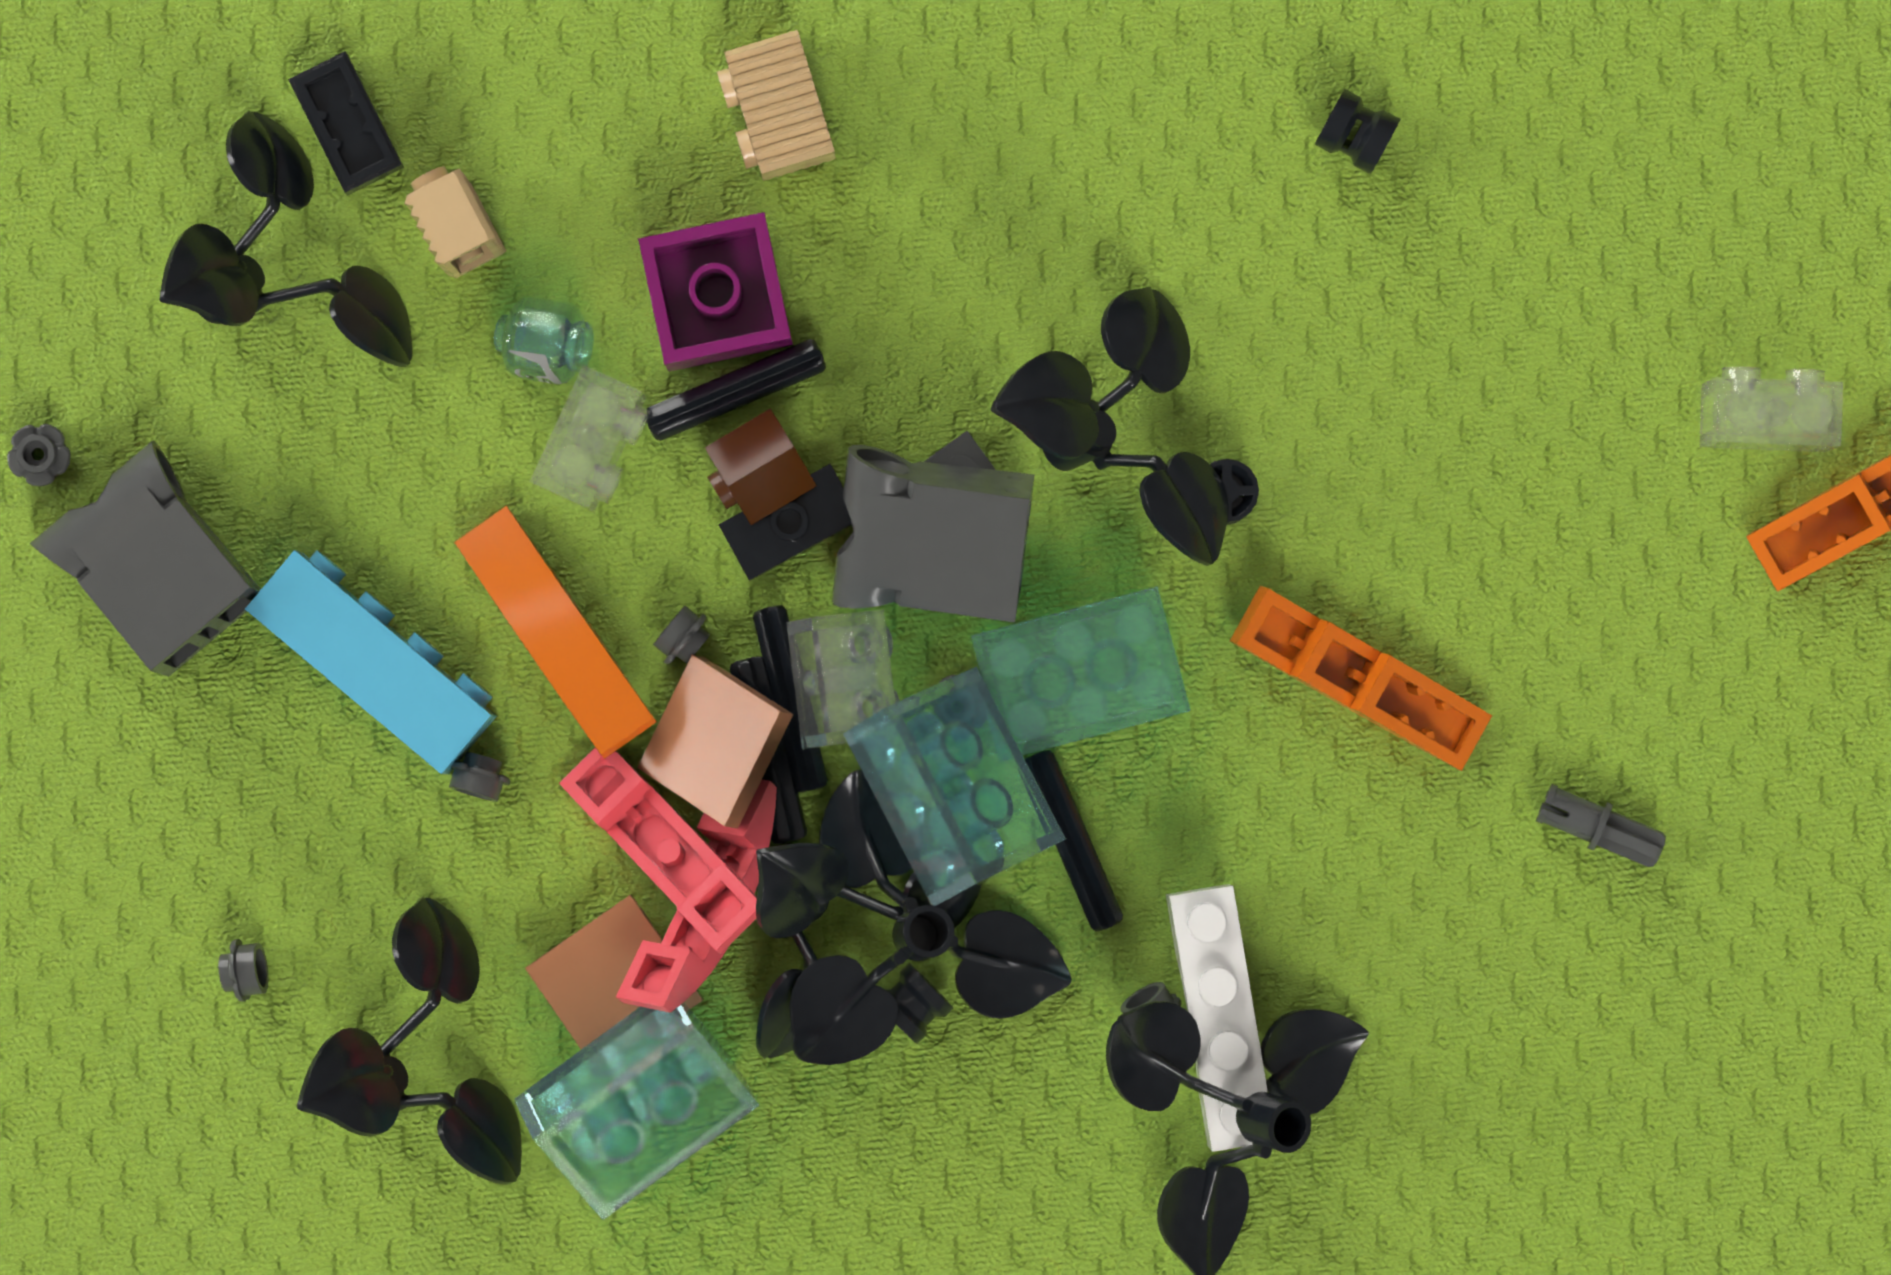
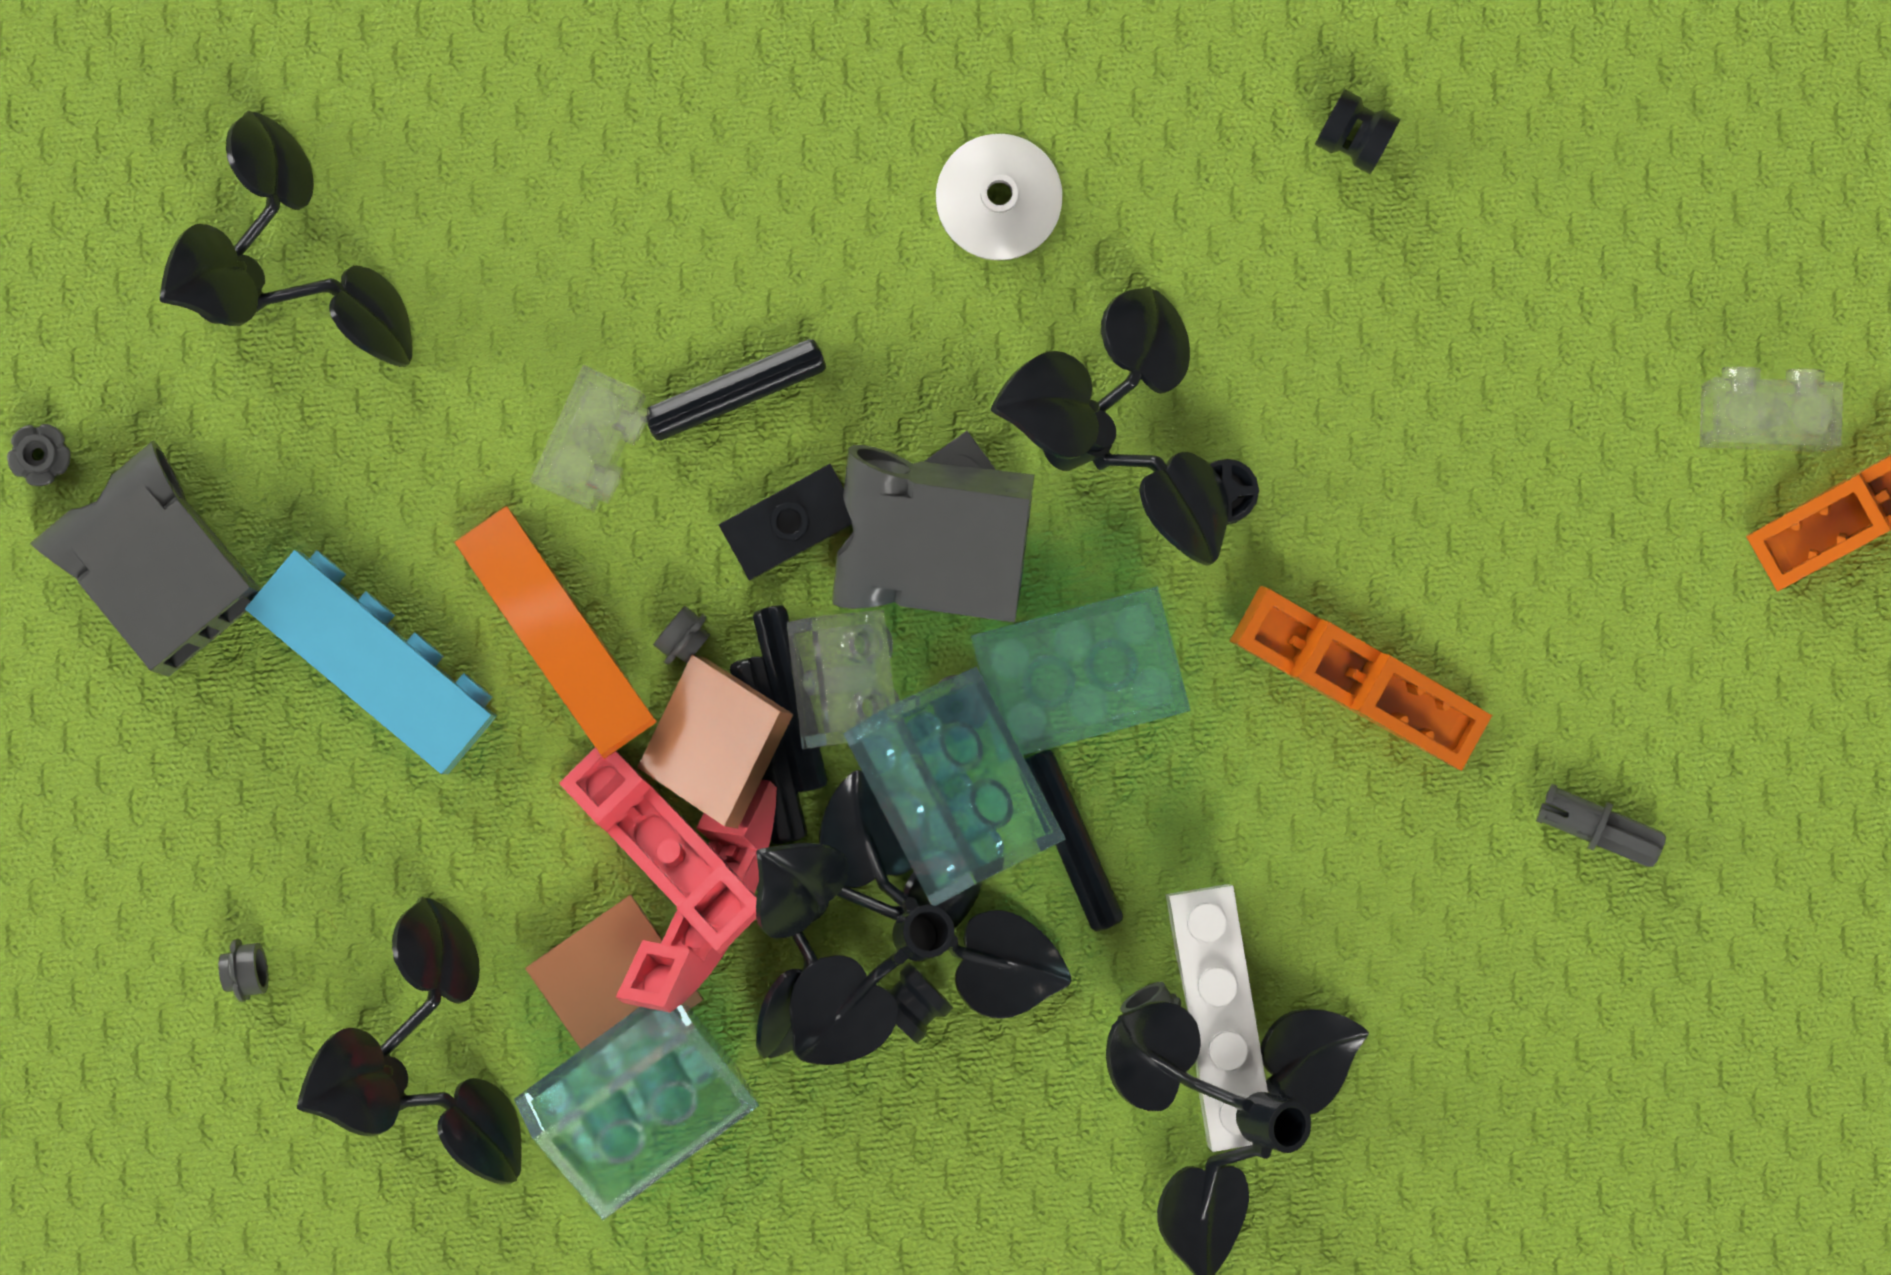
black plate [288,51,404,196] -> none
tan brick [404,166,506,278] -> none
dark grey plate [449,752,510,802] -> none
clear light blue head [494,297,594,384] -> none
magenta brick [638,212,793,372] -> none
reddish brown brick [705,408,817,525] -> none
tan brick [717,30,836,181] -> none
none -> white dish [936,134,1062,260]

